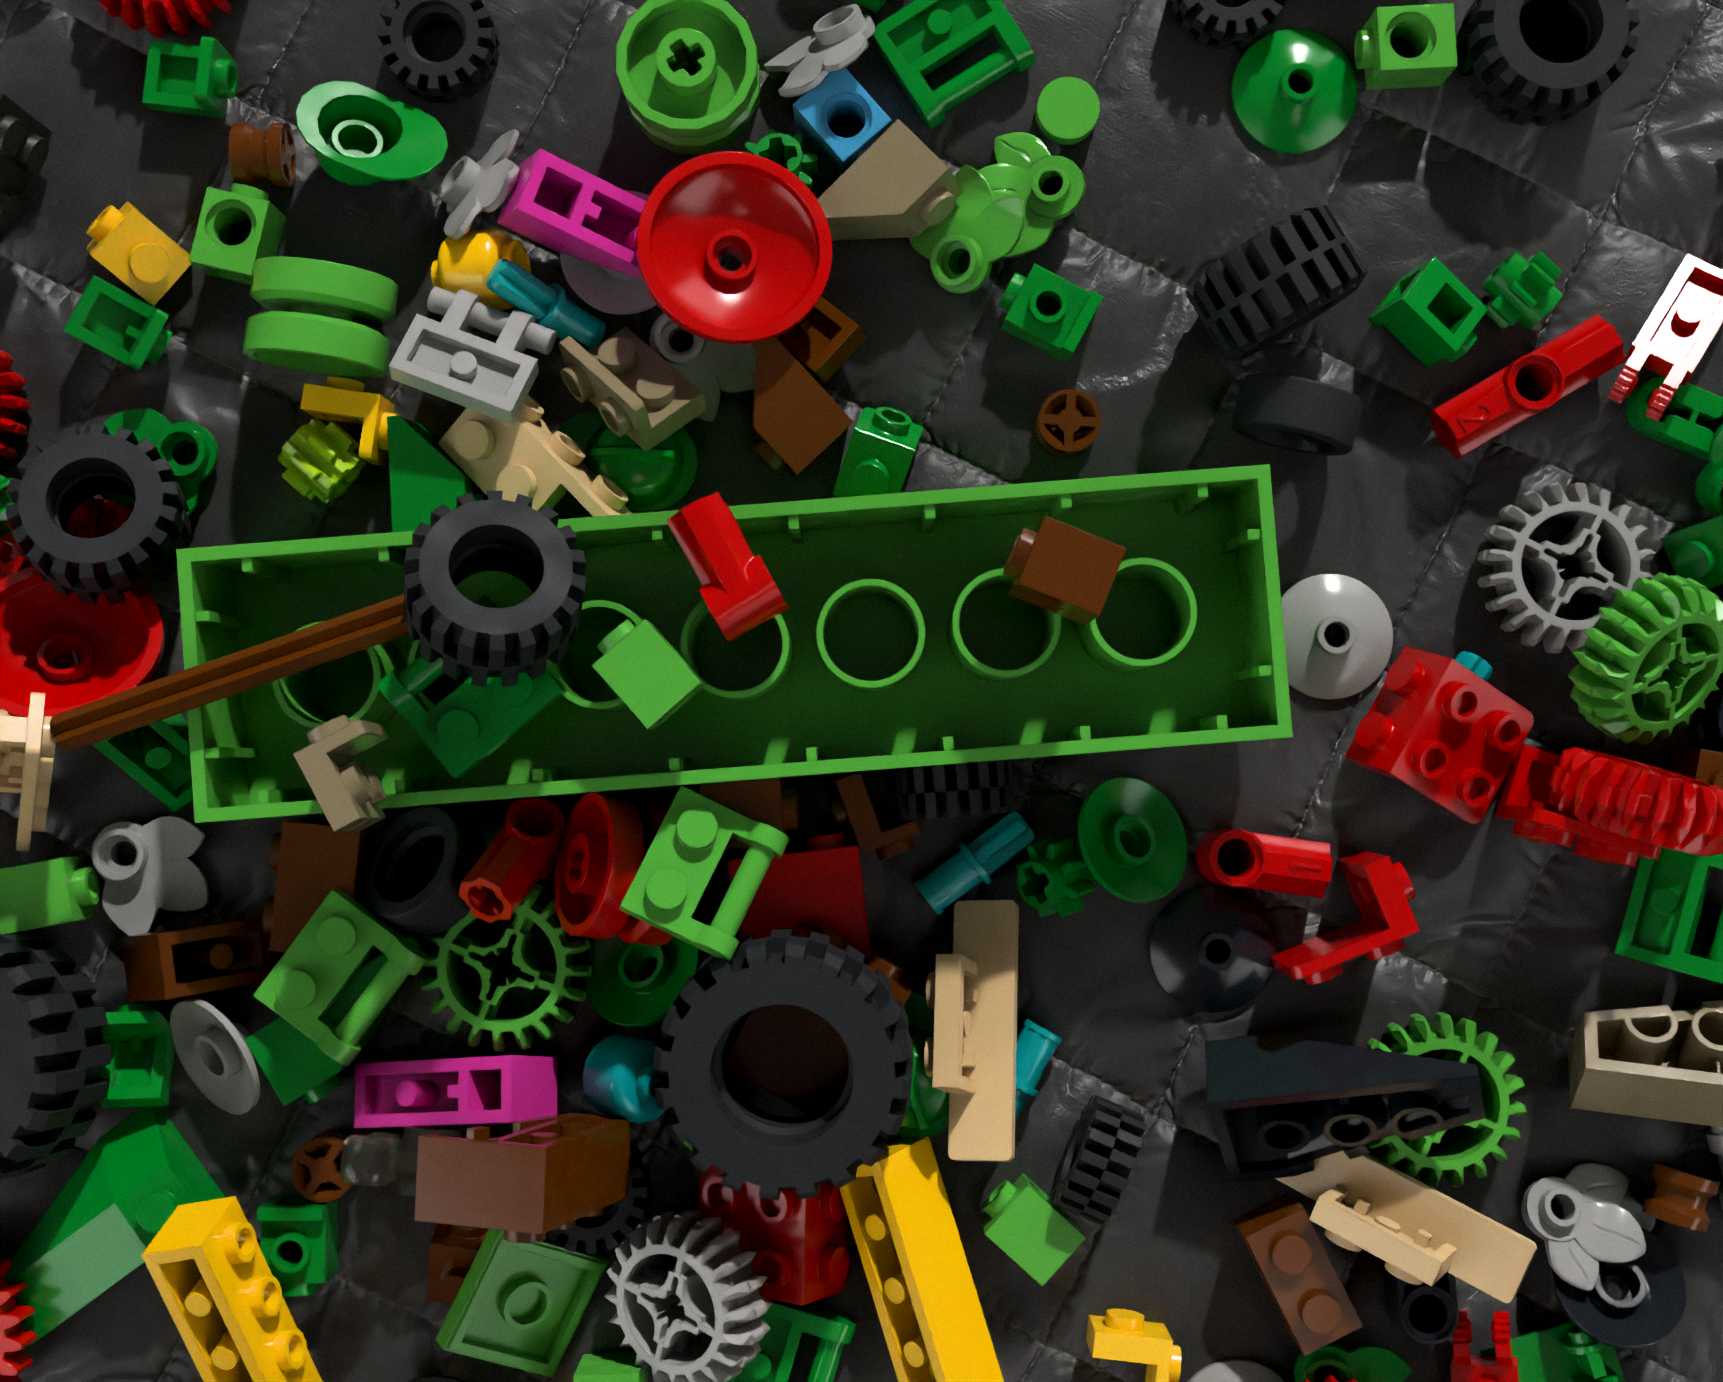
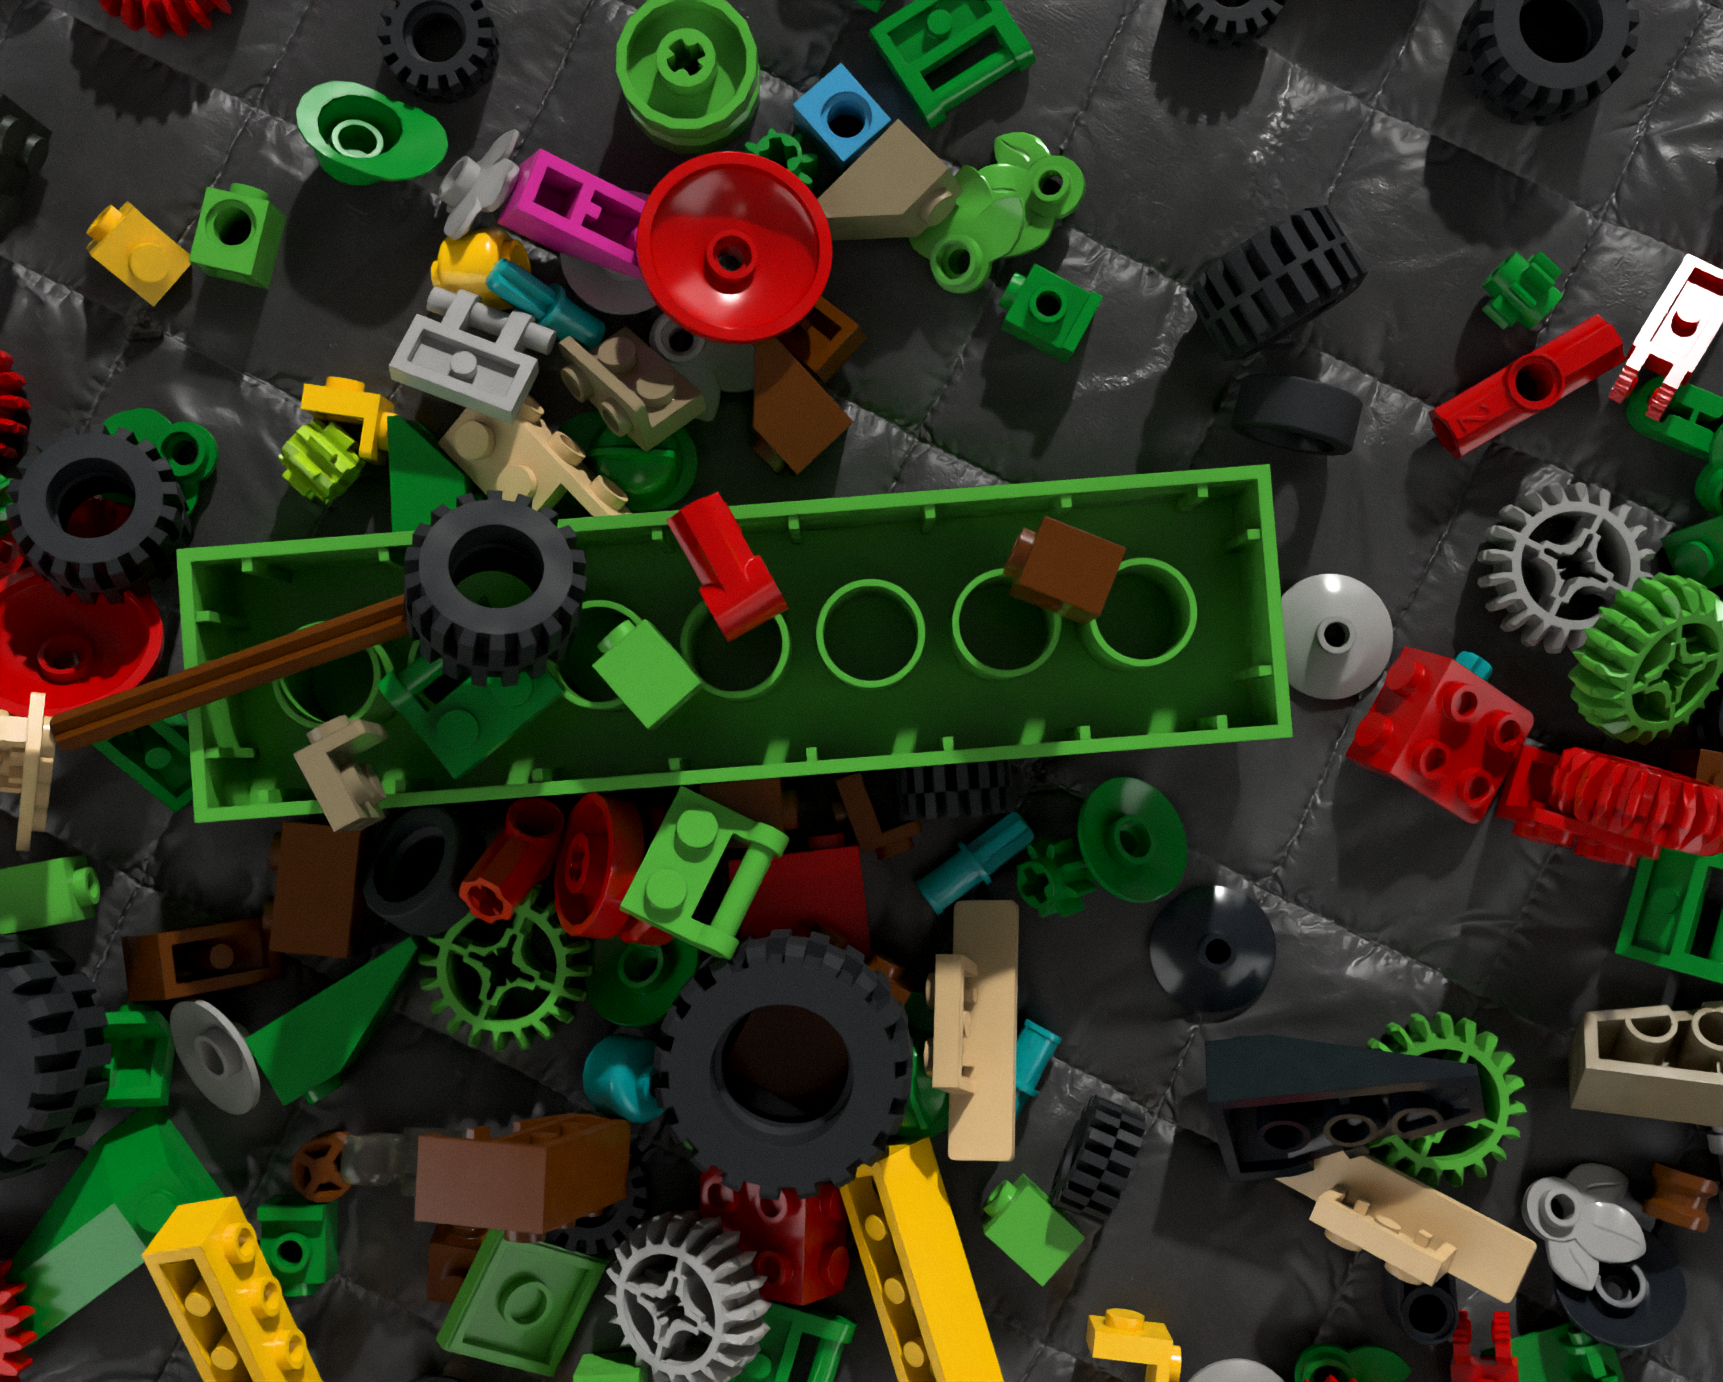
green bracket [62,275,172,371] -> none
light grey plate [91,816,209,936] -> none
green bracket [142,36,238,119] -> none
reddish brown wheel [228,123,296,187] -> none
bright green wheel [242,256,399,379] -> none
bright green plate [253,888,428,1066] -> none
dark pink slope [354,1055,558,1128] -> none
light grey plate [764,4,875,98] -> none
green bracket [832,407,924,497] -> none
reddish brown wheel [1034,389,1102,459] -> none
bright green tile [1035,77,1100,145] -> none
red piece [1195,828,1333,898] -> none
green dish [1231,29,1357,155] -> none
reddish brown brick [1232,1192,1363,1356] -> none
red bracket [1270,850,1420,985] -> none
bright green brick [1354,3,1458,90] -> none
green brick [1367,256,1488,368] -> none

